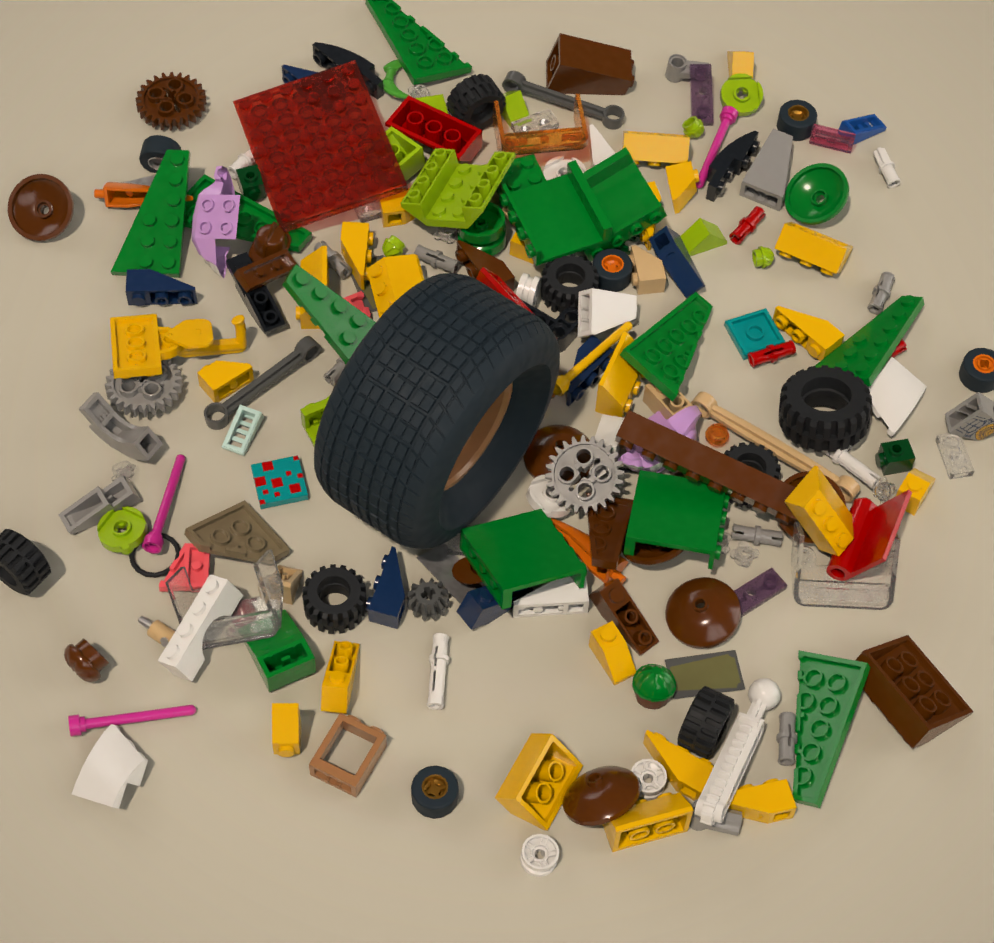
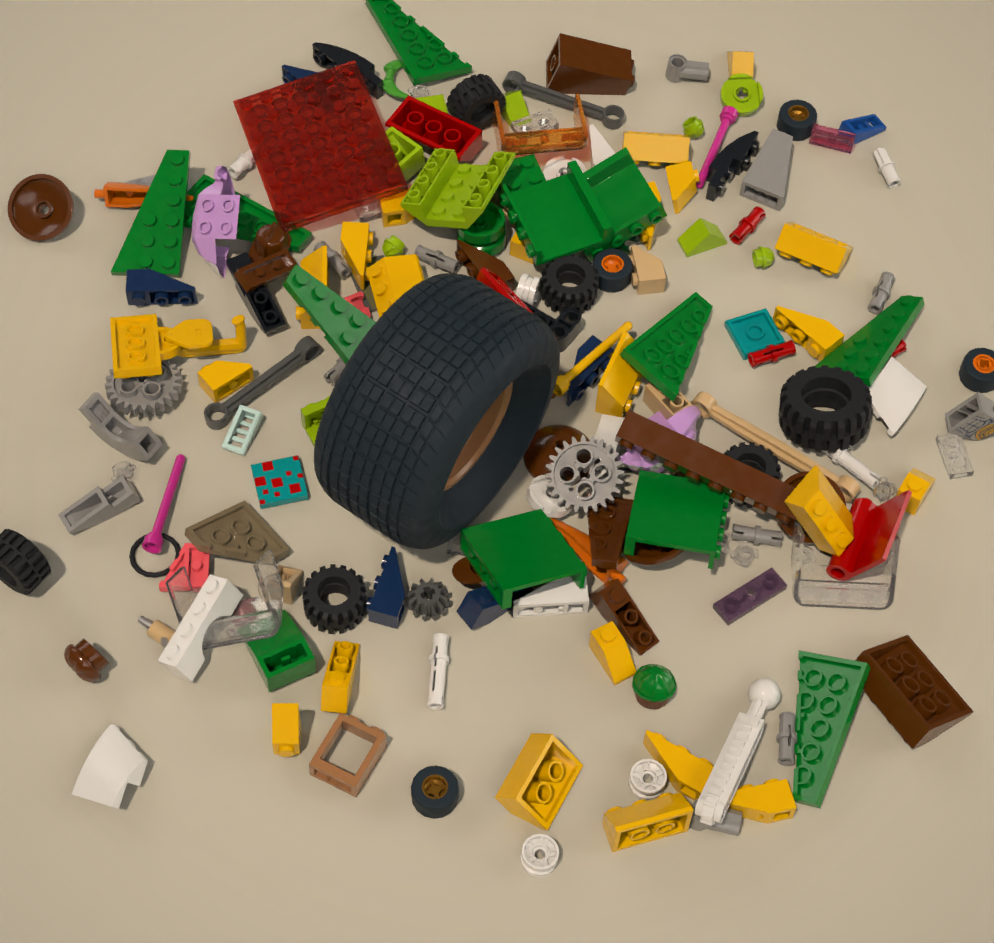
dark pink piece [68,705,196,737] -> none
lime plate [97,506,149,555] -> none
reddish brown gear [136,72,207,131] -> none
black wheel [139,135,181,173] -> none
dark green brick [236,164,266,201] -> none
flat silver sticker [416,543,483,604] -> none
clear plate [434,227,457,244] -> none
reddish brown dish [563,766,640,826] -> none
white slope [578,288,637,338] -> none
dark blue slope [649,226,705,298] -> none
reddish brown dish [665,577,741,649] -> none
olive sticker [665,650,745,699] -> none
black tyre [678,686,734,759] -> none
clear purple tile [689,64,714,126] -> none
clear orange plate [705,423,729,446] -> none
green dish [784,163,849,225] -> none
dark green brick [875,439,916,476] -> none

